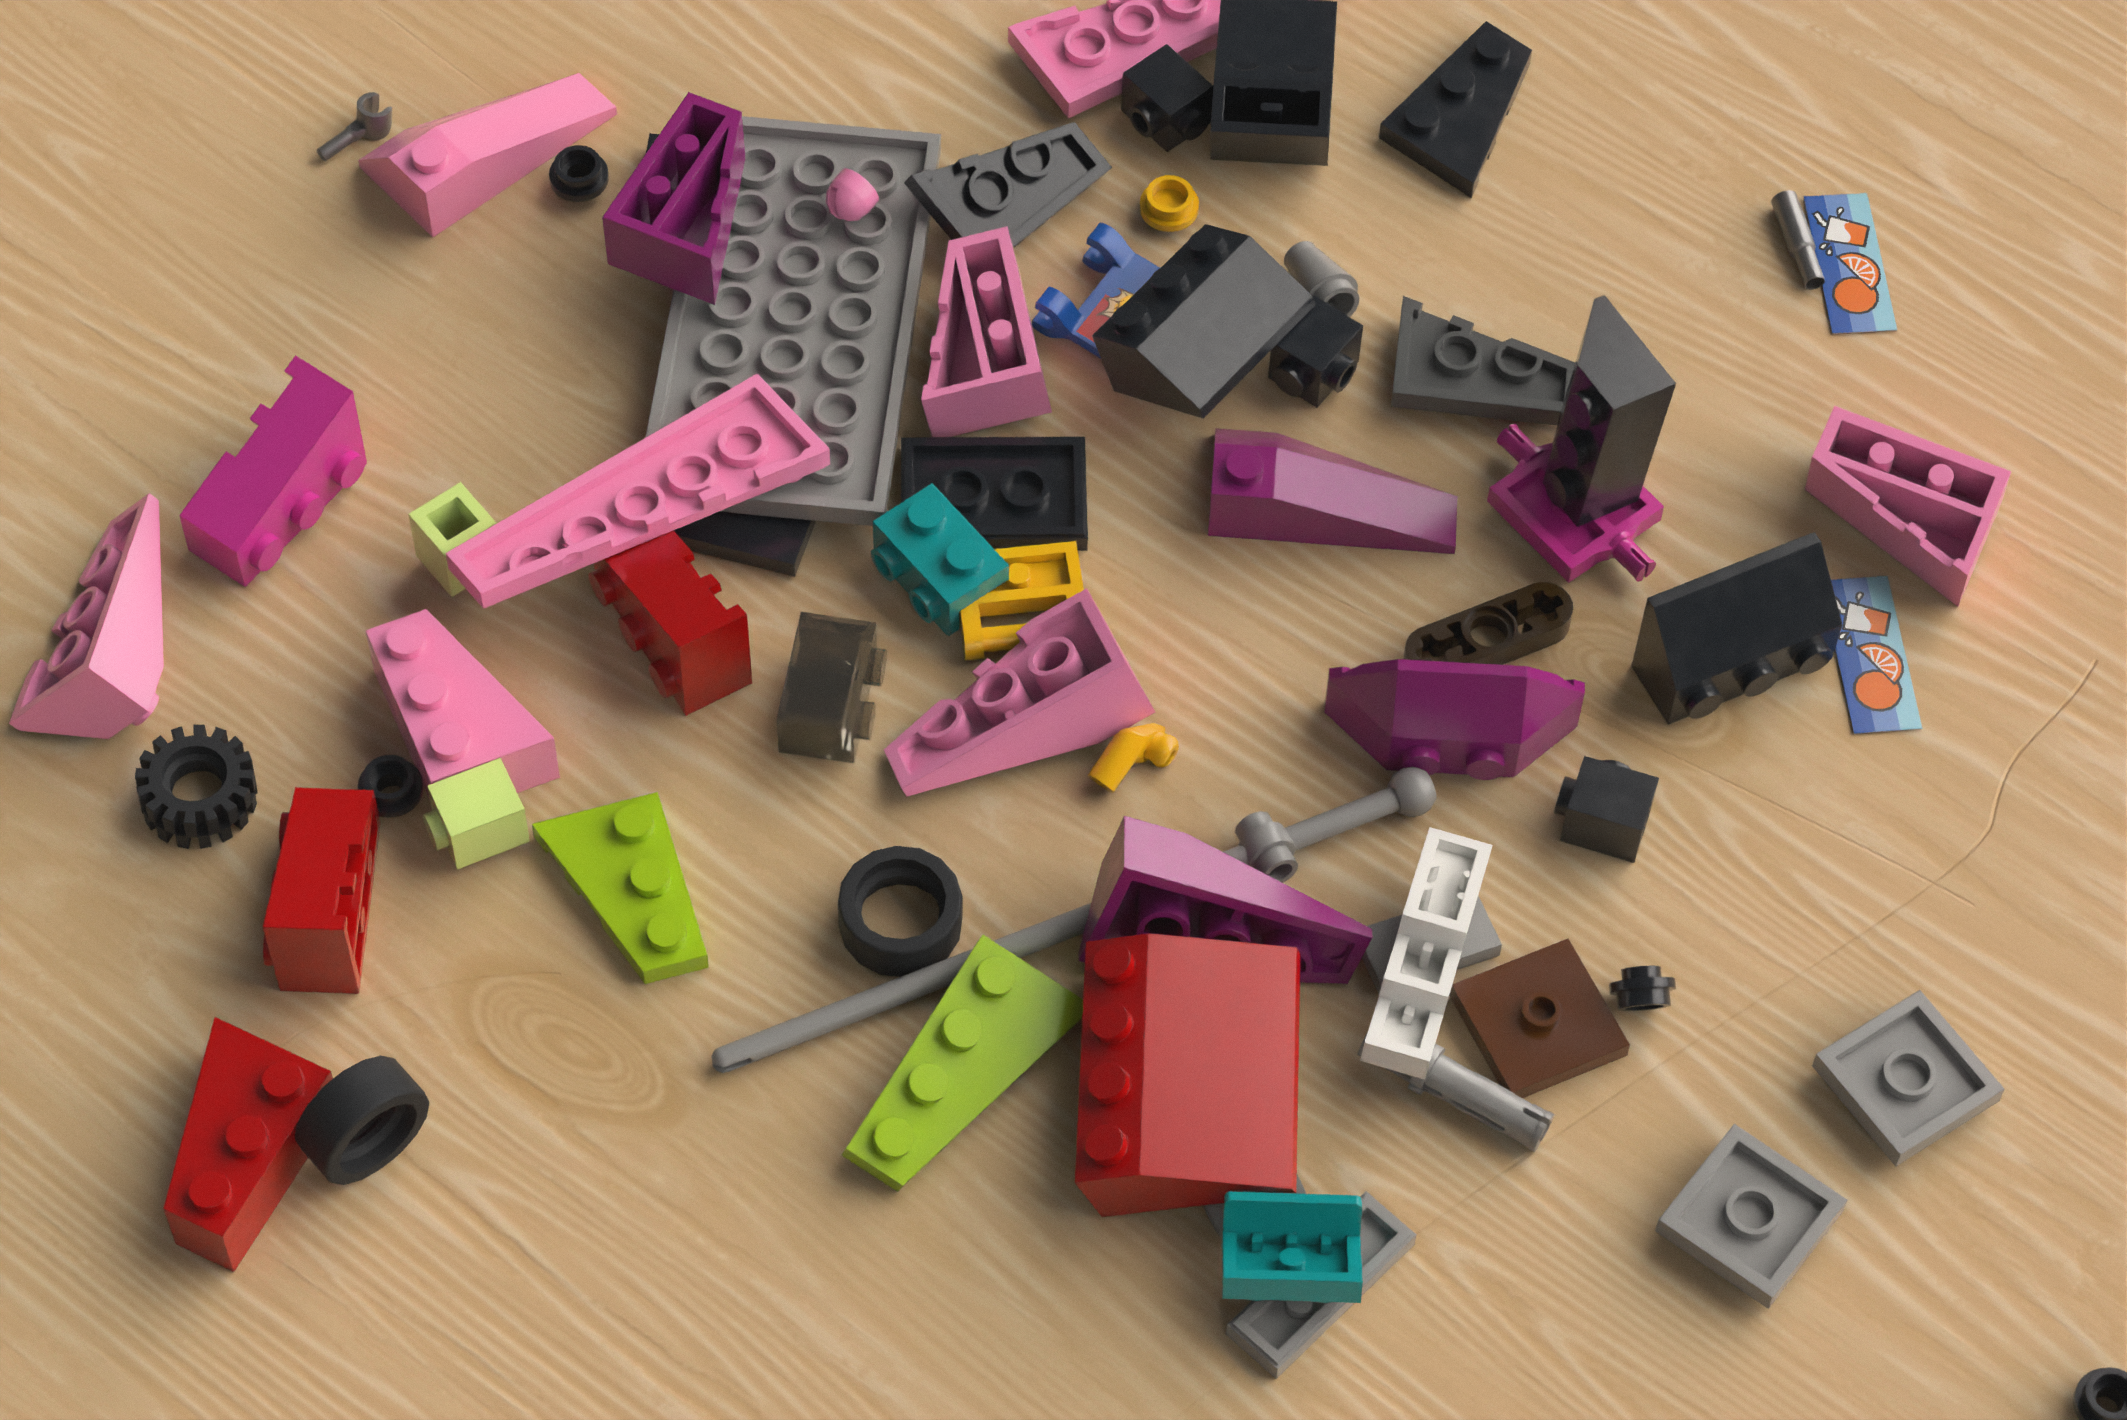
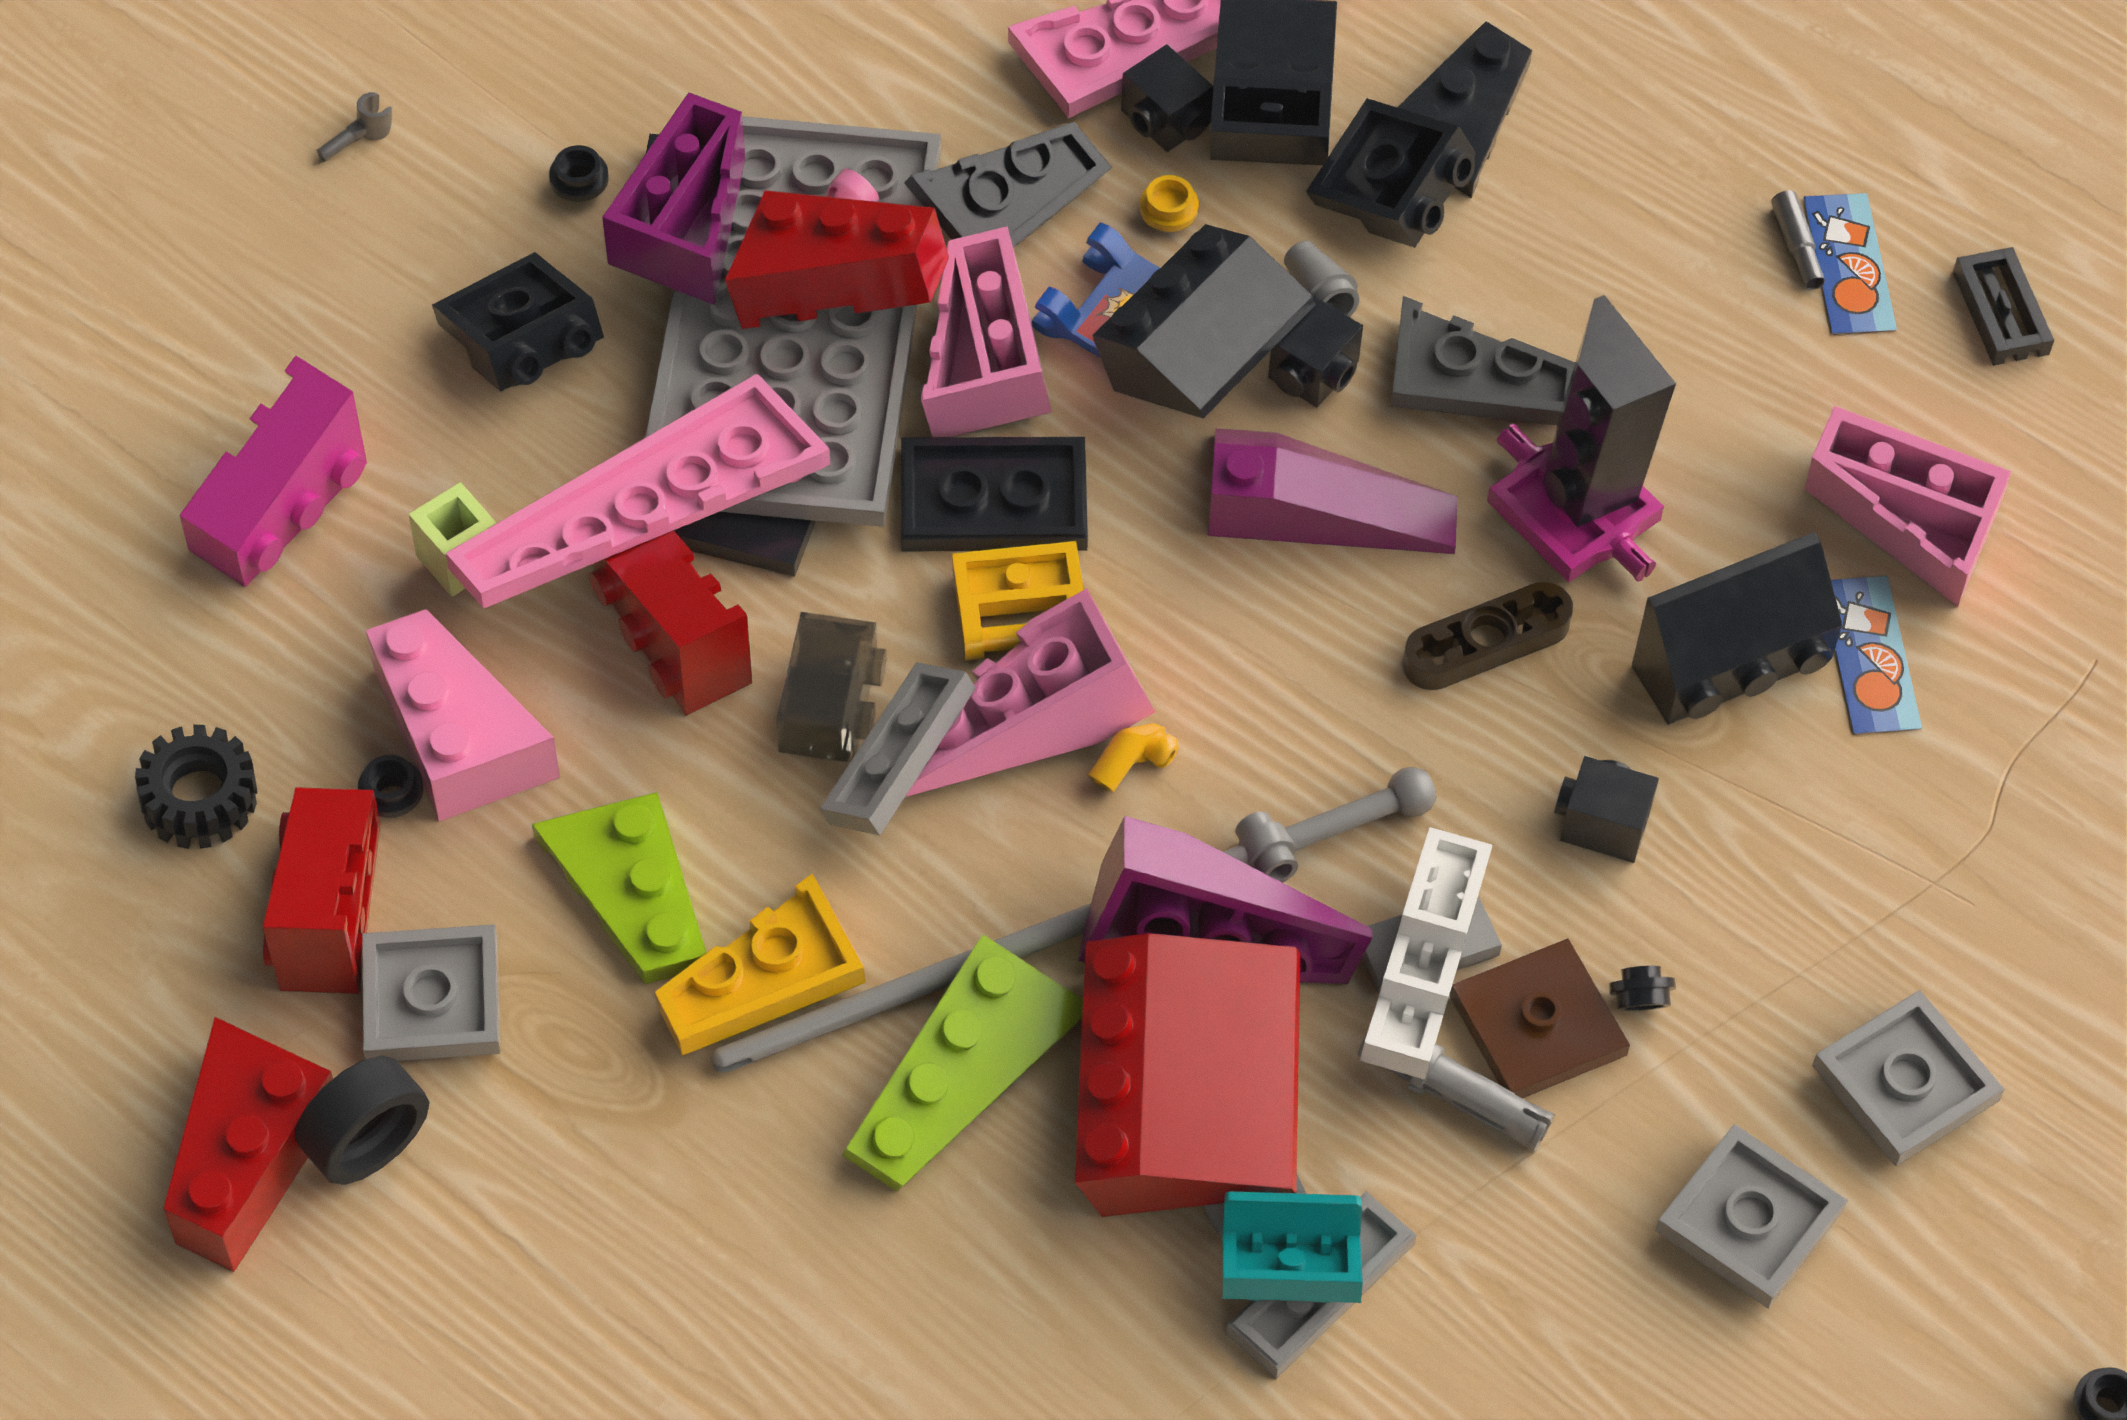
bright pink wedge [9,493,164,739] -> none
bright pink wedge [358,73,617,237] -> none
yellowish green brick [423,758,530,870] -> none
black tyre [838,846,963,977] -> none
teal bracket [871,483,1009,636] -> none
magenta wedge [1324,659,1585,780] -> none
none -> light grey plate [362,924,501,1061]
none -> black plate [432,252,604,392]
none -> yellow wing [655,873,866,1056]
none -> red wedge [725,190,949,329]
none -> light grey plate [820,662,976,836]
none -> black plate [1306,98,1476,248]
none -> black tile [1953,247,2054,366]

